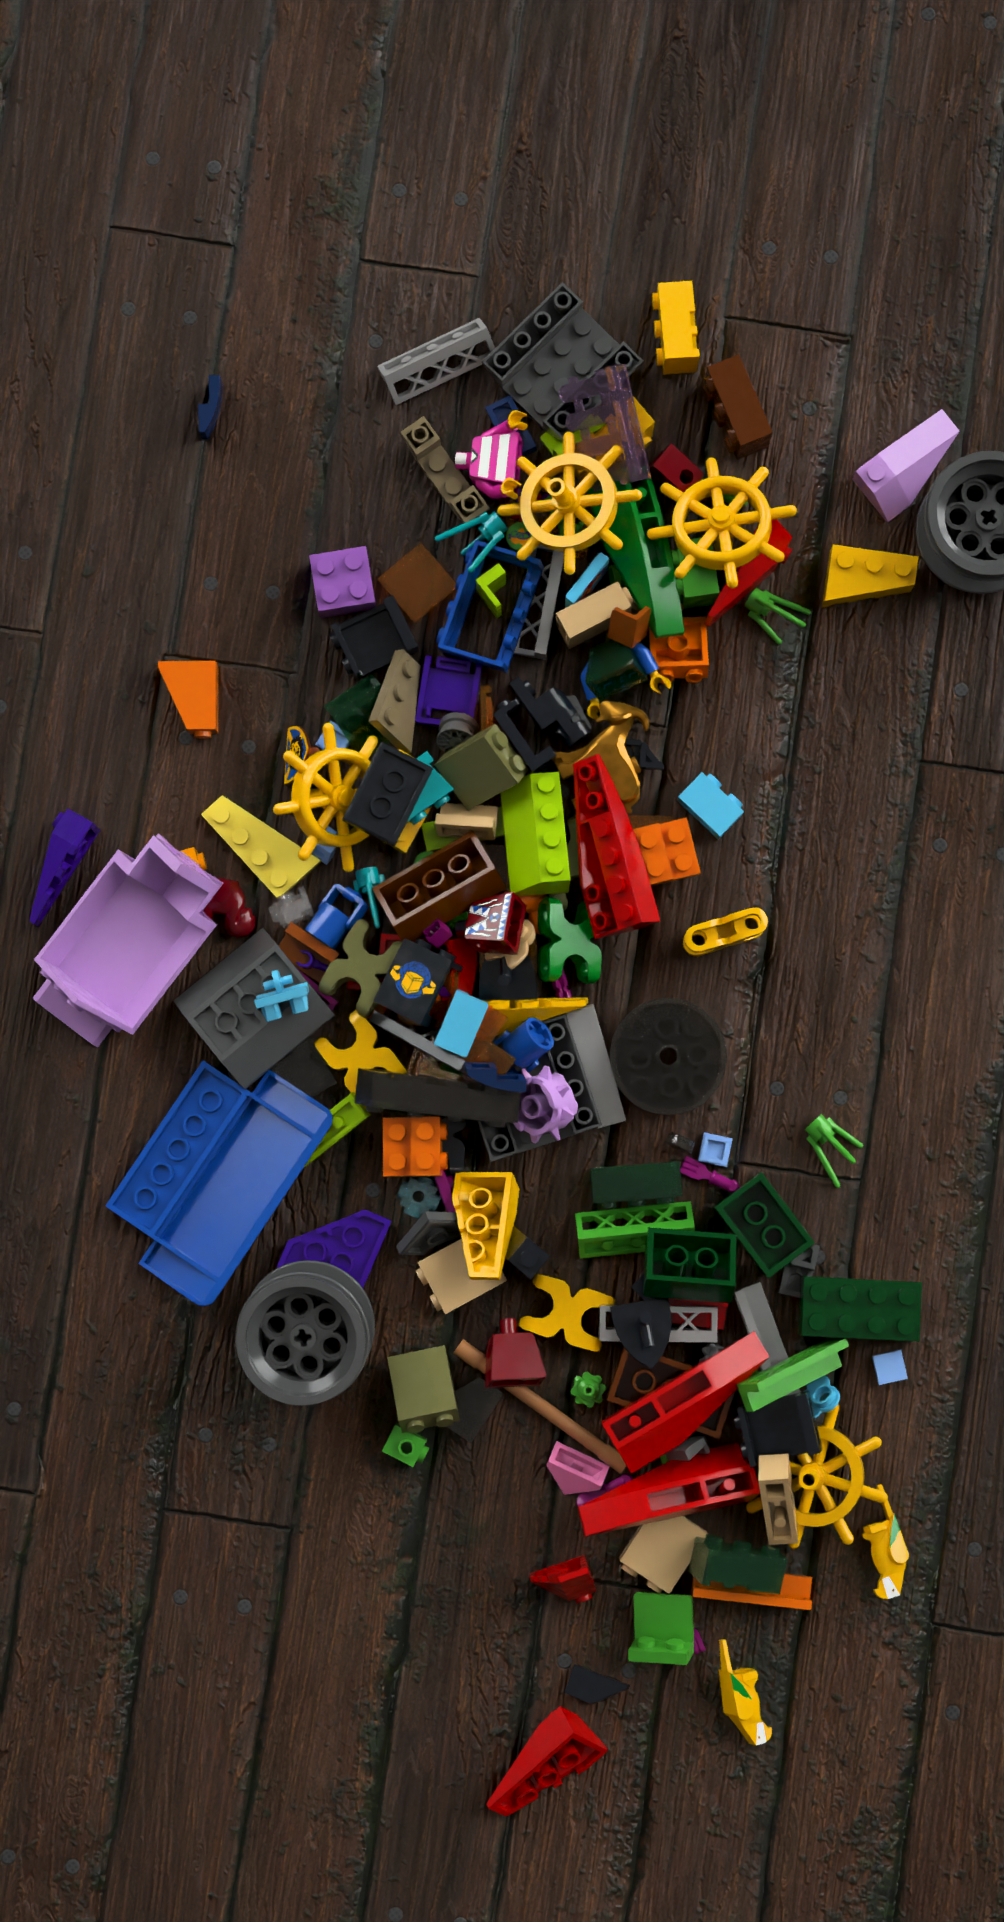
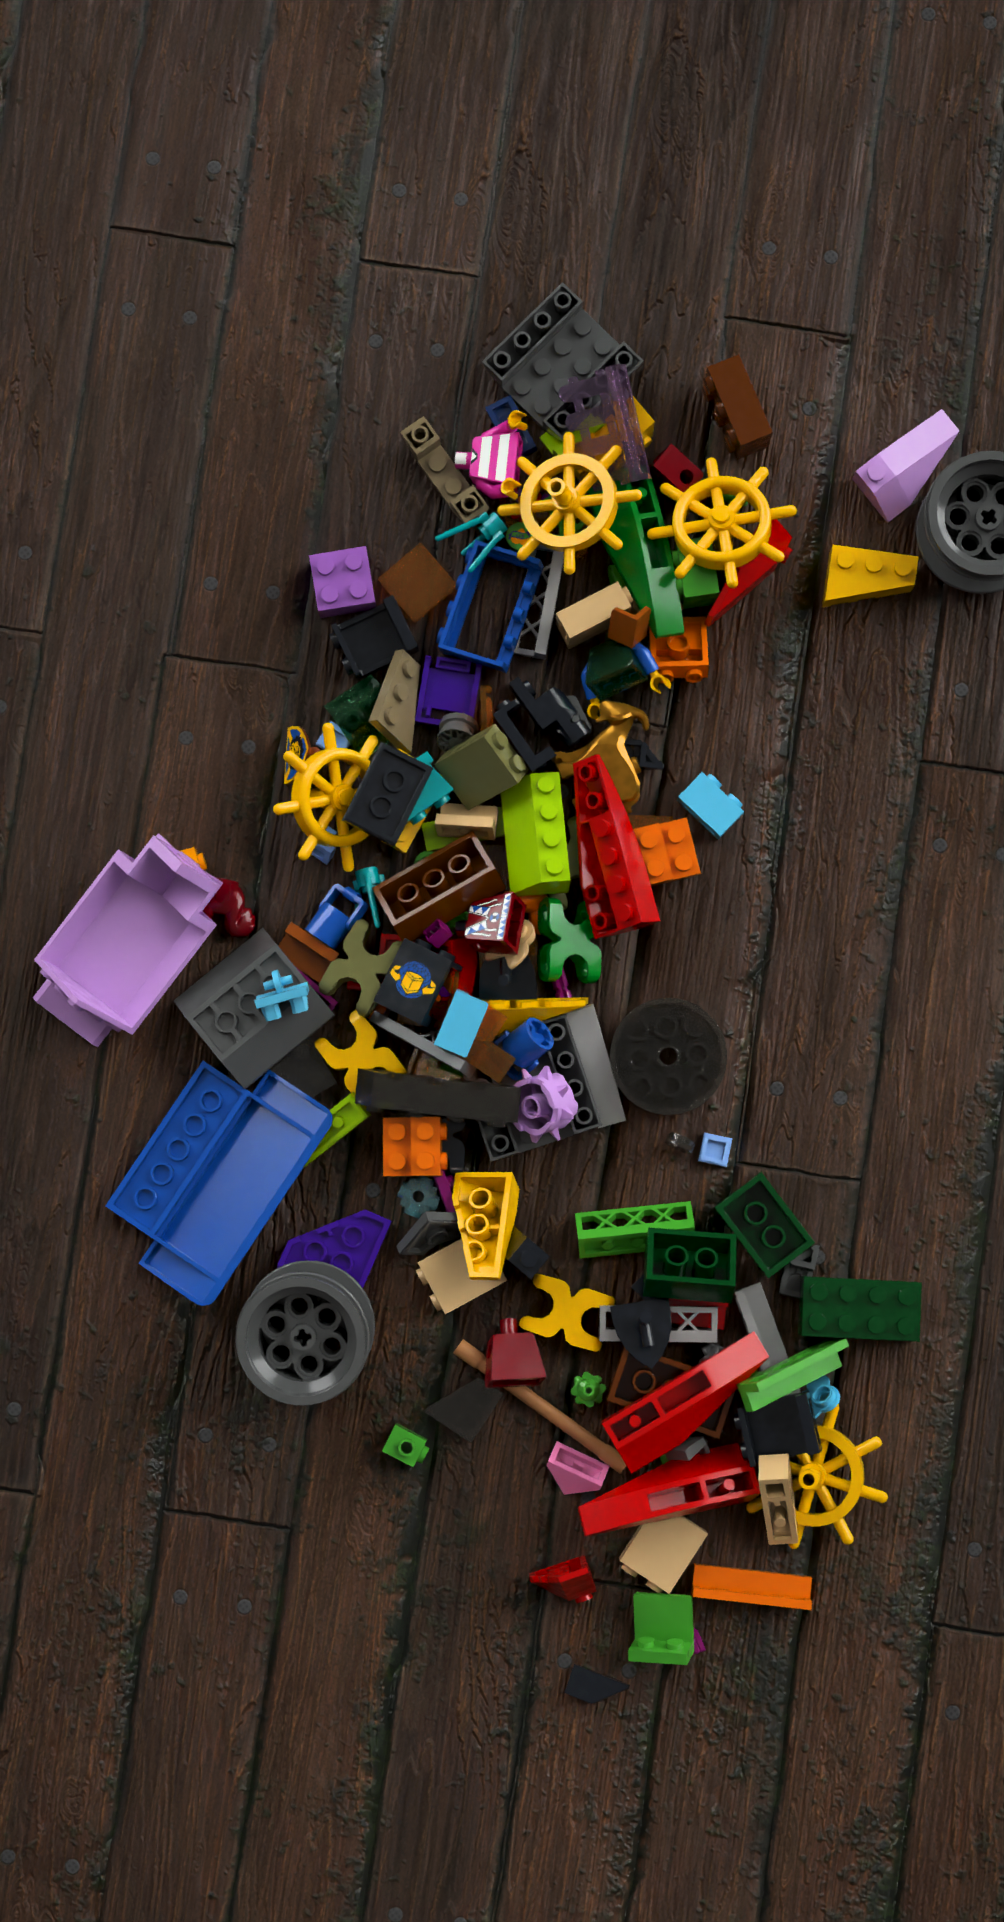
dark purple wedge [29,808,101,927] -> none
orange slope [158,661,218,739] -> none
dark blue slope [198,375,223,439] -> none
light yellow wing [201,795,321,900] -> none
clear brick [268,886,315,928] -> none
dark purple hand [296,950,329,972] -> none
light grey fence [377,318,495,405] -> none
olive brick [387,1345,460,1433] -> none
dark blue slope [464,1062,526,1092] -> none
lime panel [476,563,506,618] -> none
red wedge [486,1706,608,1817] -> none
medium azure tile [565,552,609,608] -> none
magenta piece [576,1473,633,1507] -> none
clear green wedge [590,1161,683,1209] -> none
yellow wedge [652,281,700,375] -> none
magenta piece [679,1156,740,1193] -> none
yellow piece [683,908,768,956] -> none
clear green wedge [688,1534,788,1594] -> none
yellow animal [719,1639,772,1746] -> none
bright green plant [744,588,811,645] -> none
bright green plant [805,1114,863,1188] -> none
yellow animal [862,1484,909,1599] -> none
light blue tile [872,1350,908,1385] -> none

